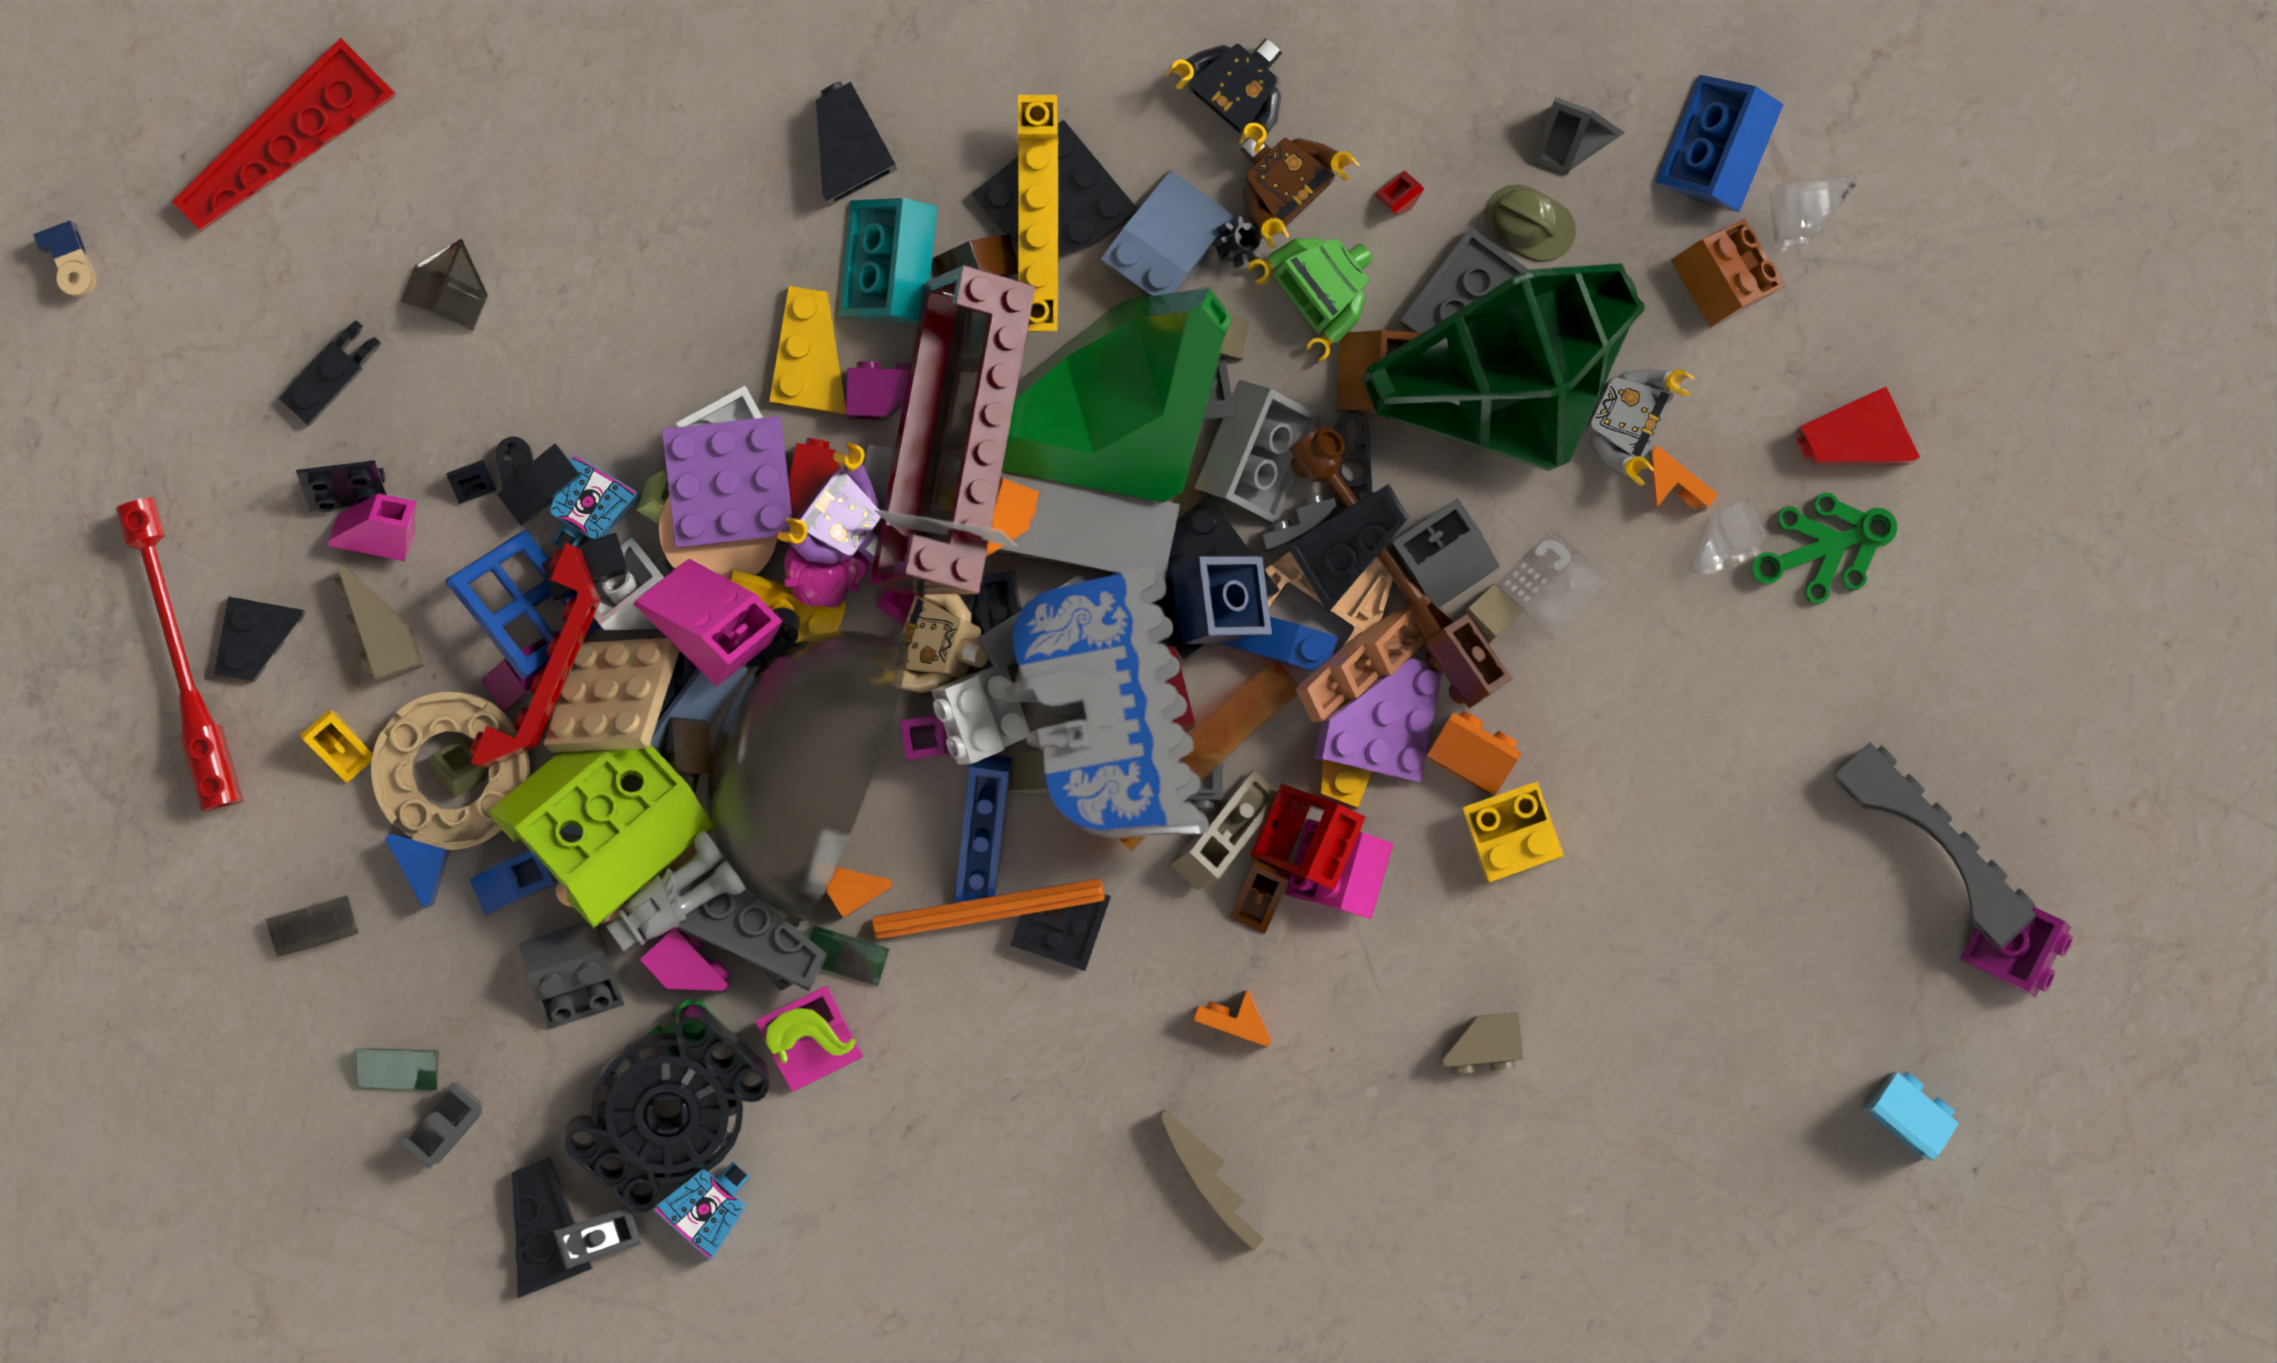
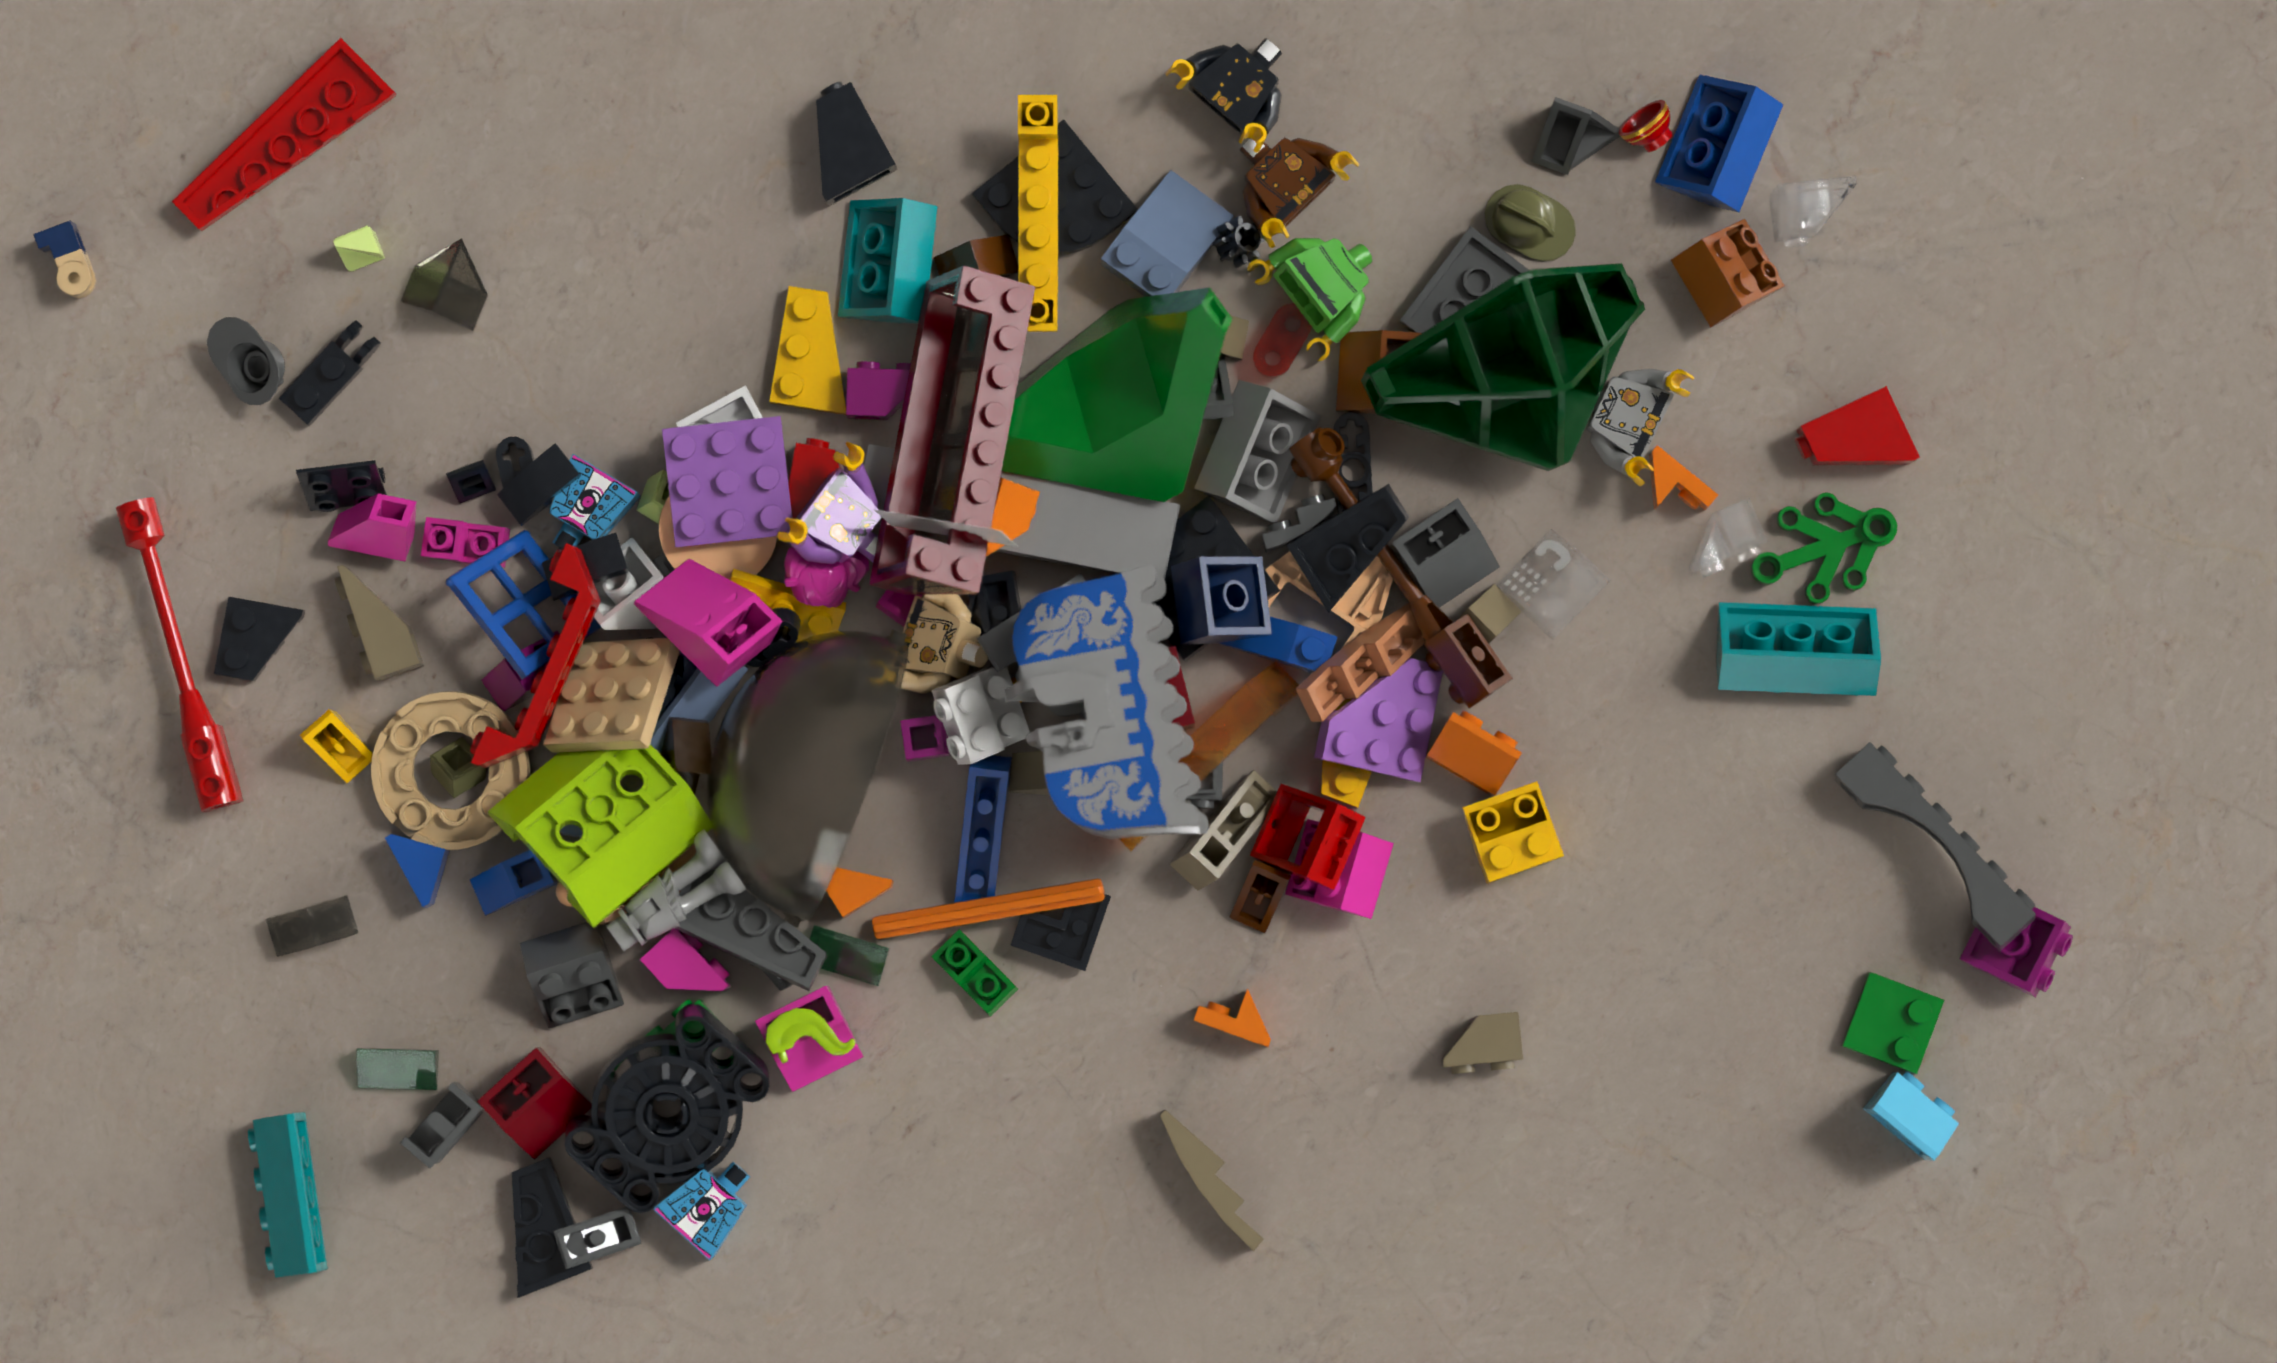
red slope [1375,170,1424,214] -> none
none -> dark grey piece [207,317,285,405]
none -> teal slope [248,1112,328,1278]
none -> yellowish green slope [333,226,385,271]
none -> dark pink slope [420,517,510,568]
none -> dark red slope [477,1047,592,1160]
none -> green slope [931,929,1018,1017]
none -> clear red plate [1253,303,1312,378]
none -> red piece [1619,100,1673,152]
none -> teal slope [1716,602,1881,696]
none -> green plate [1841,972,1945,1074]

